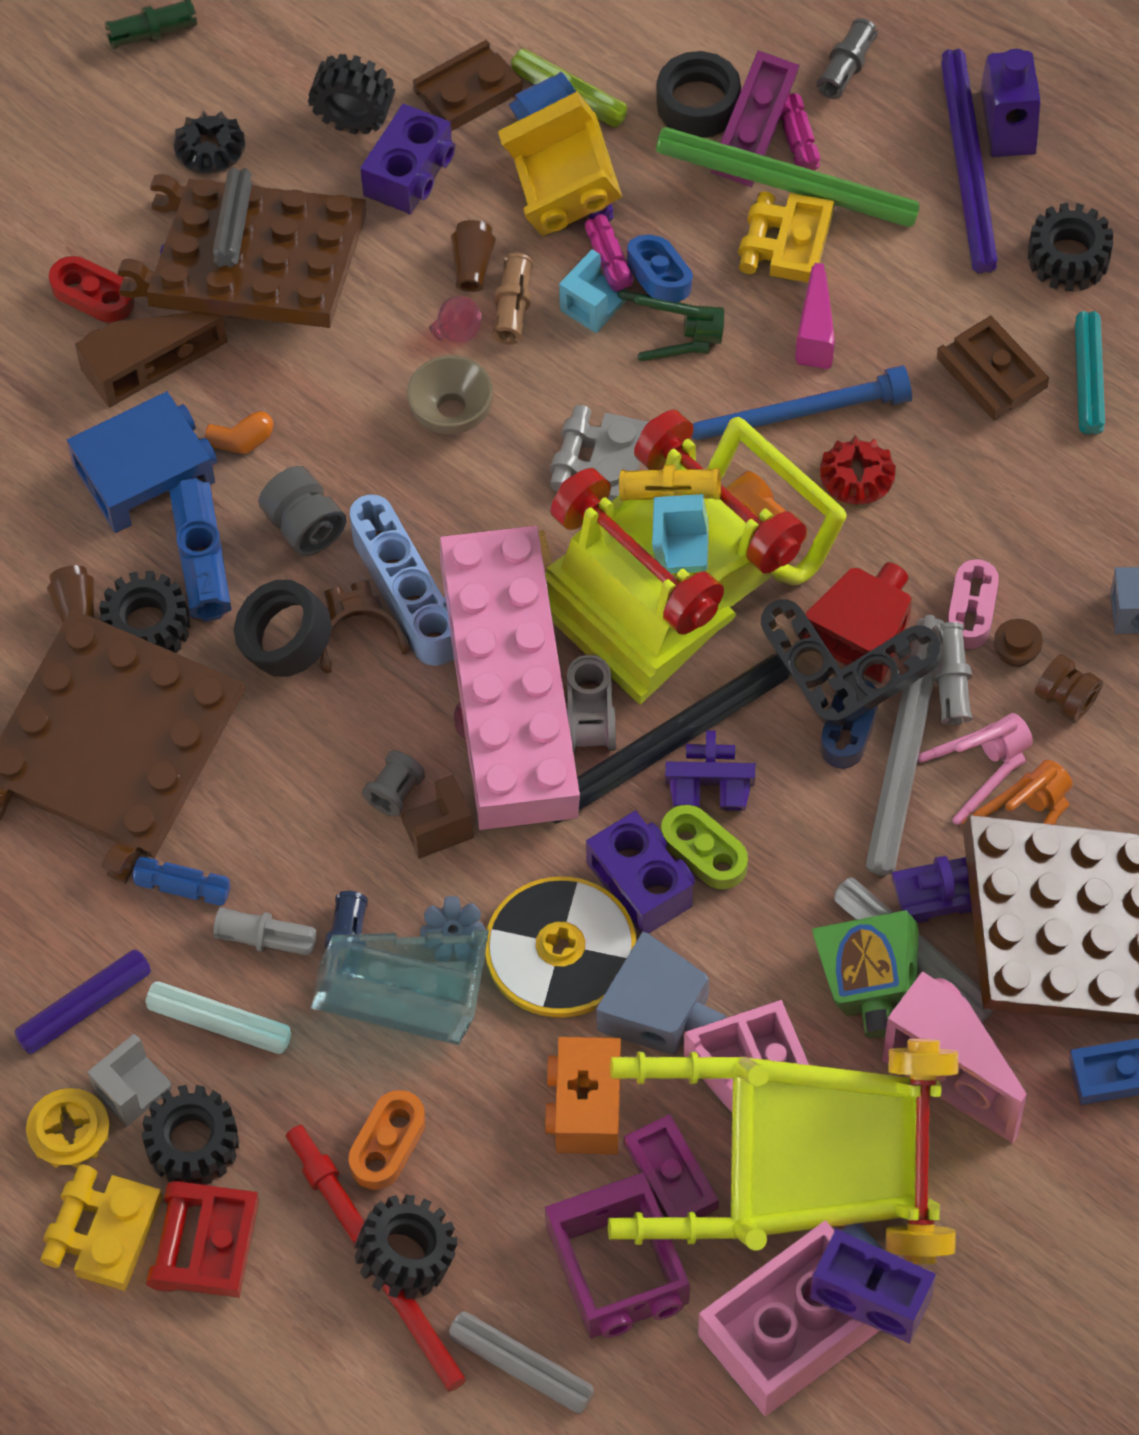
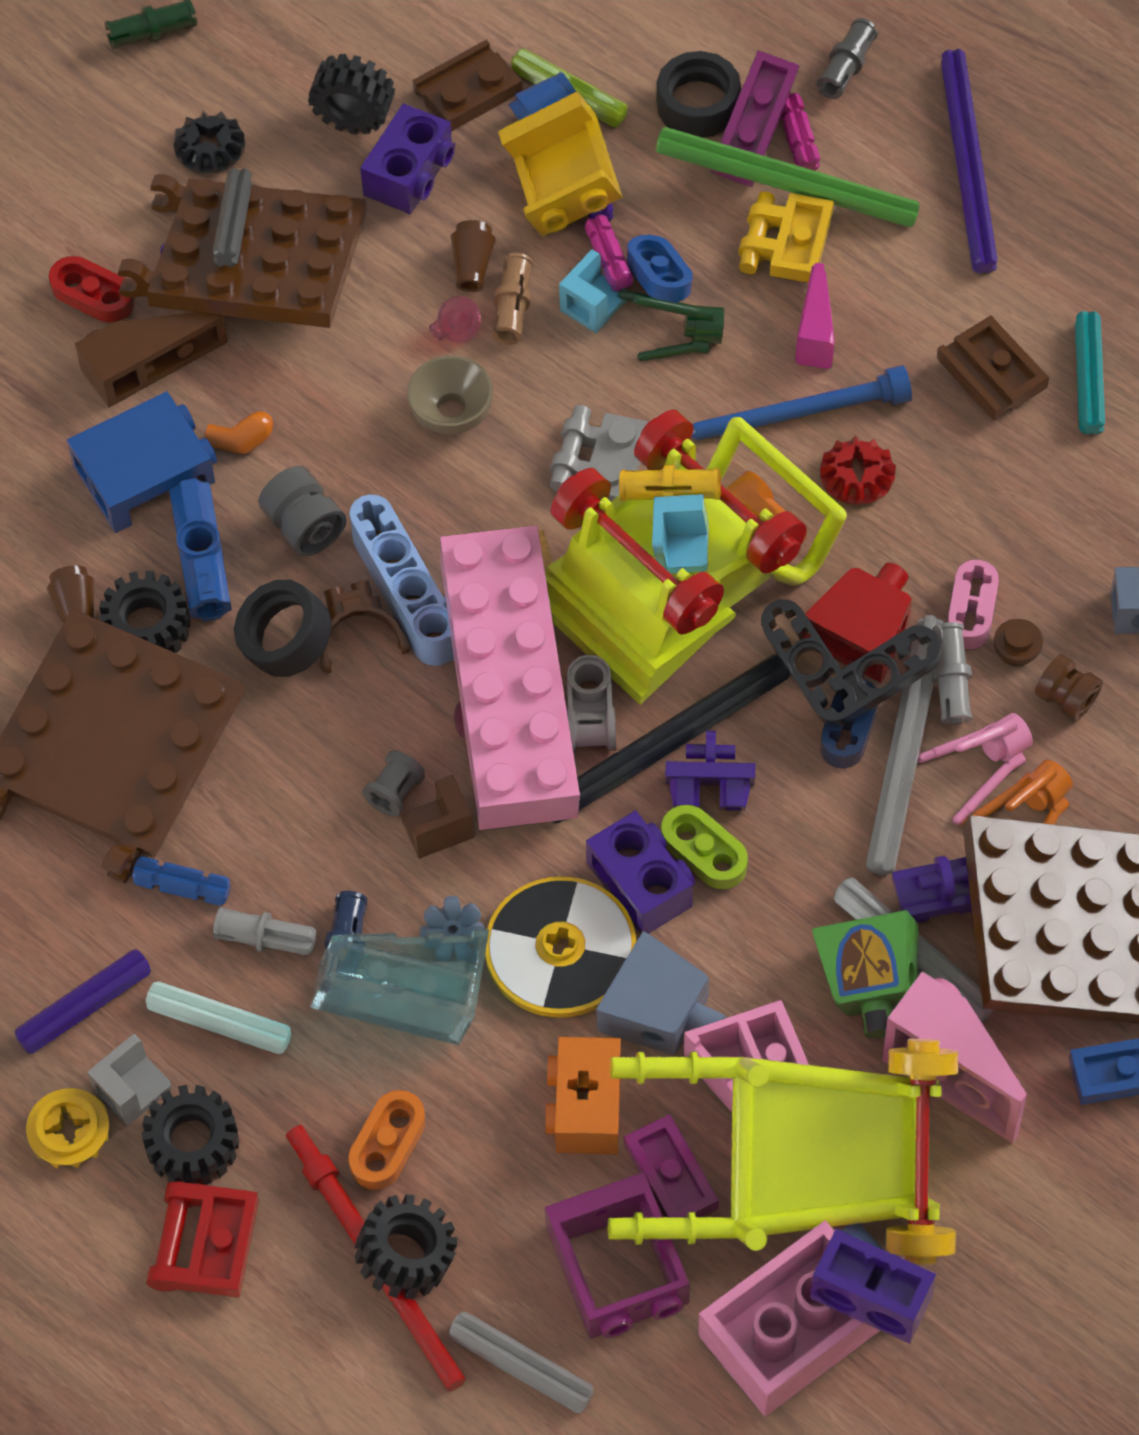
yellow plate [40,1165,163,1291] -> none
dark purple torso [980,49,1041,157] -> none
black tyre [1028,203,1114,291] -> none

